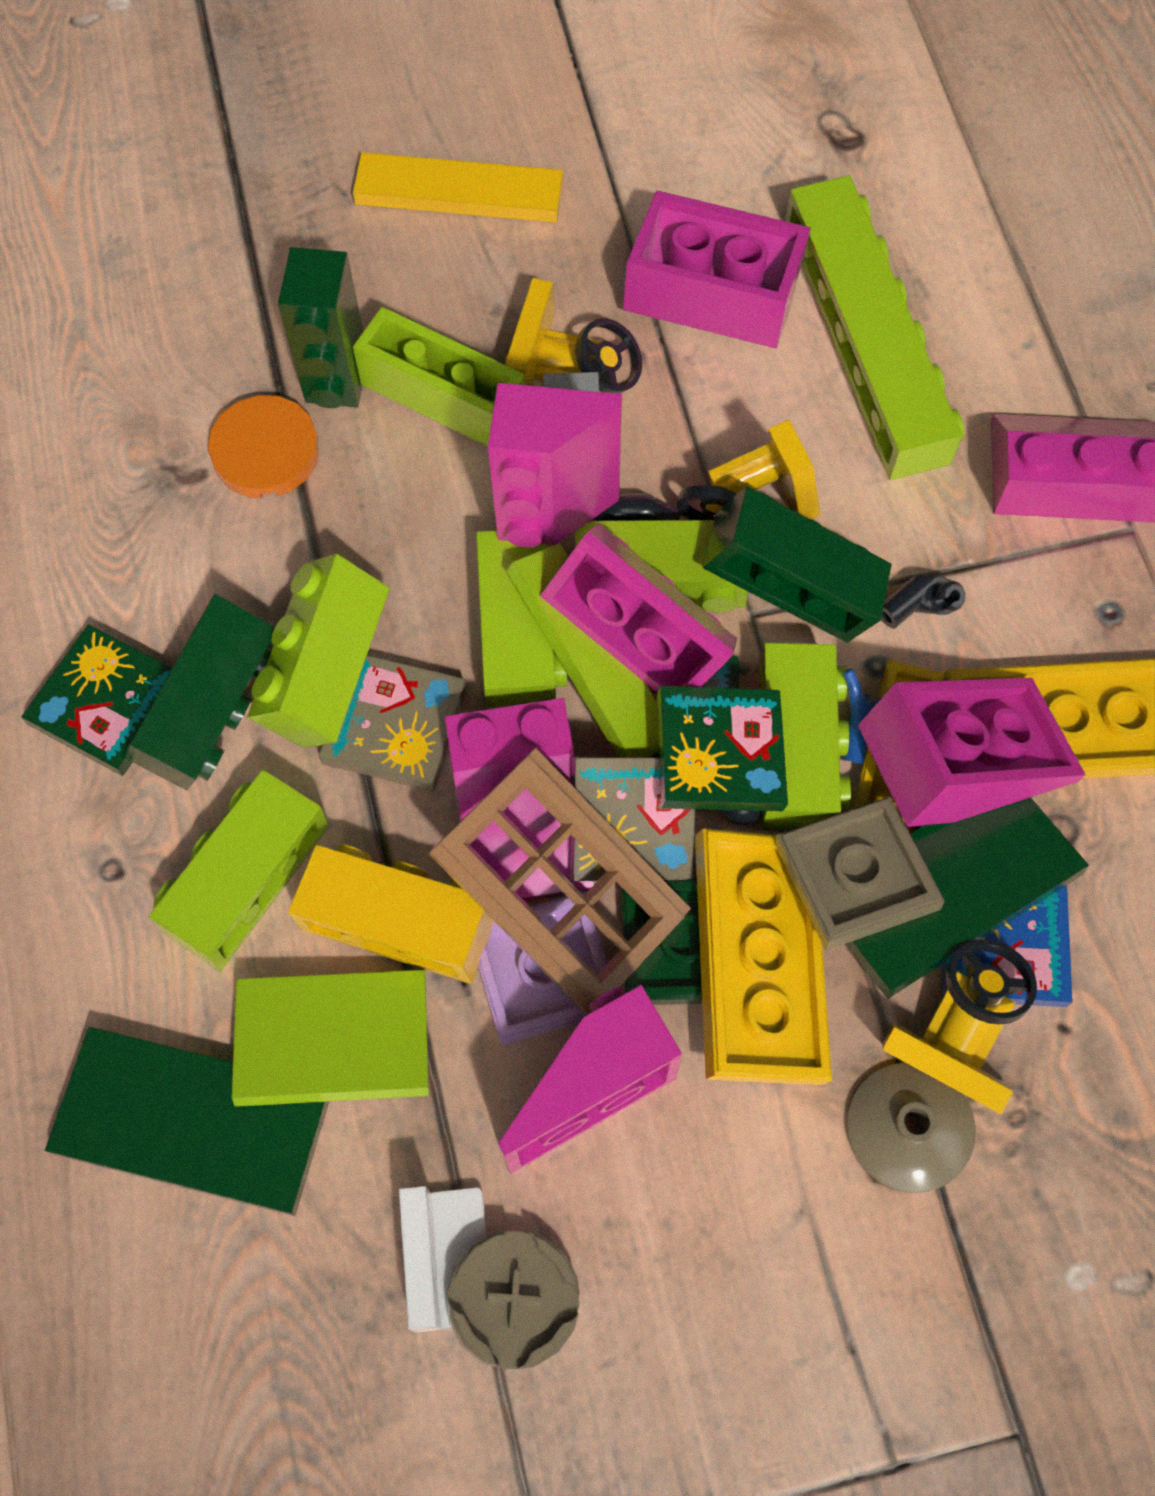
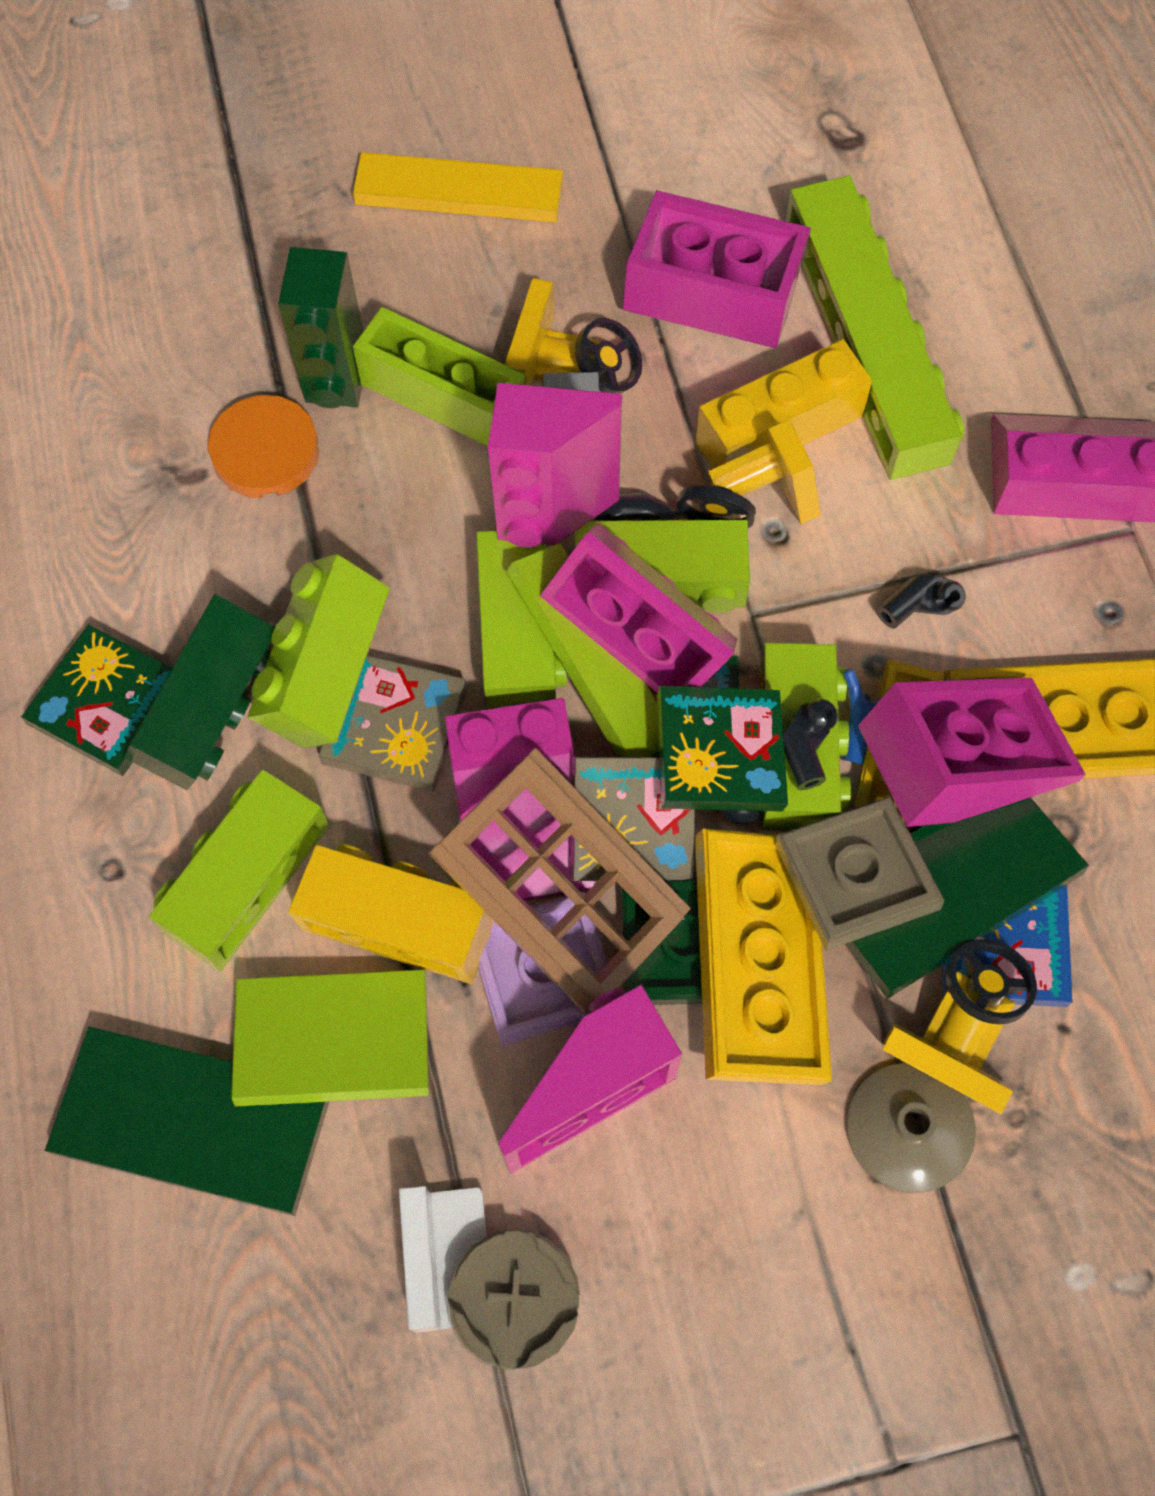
dark green brick [702,486,892,643] -> none
none -> yellow brick [695,339,872,469]
none -> black arm [783,698,838,790]

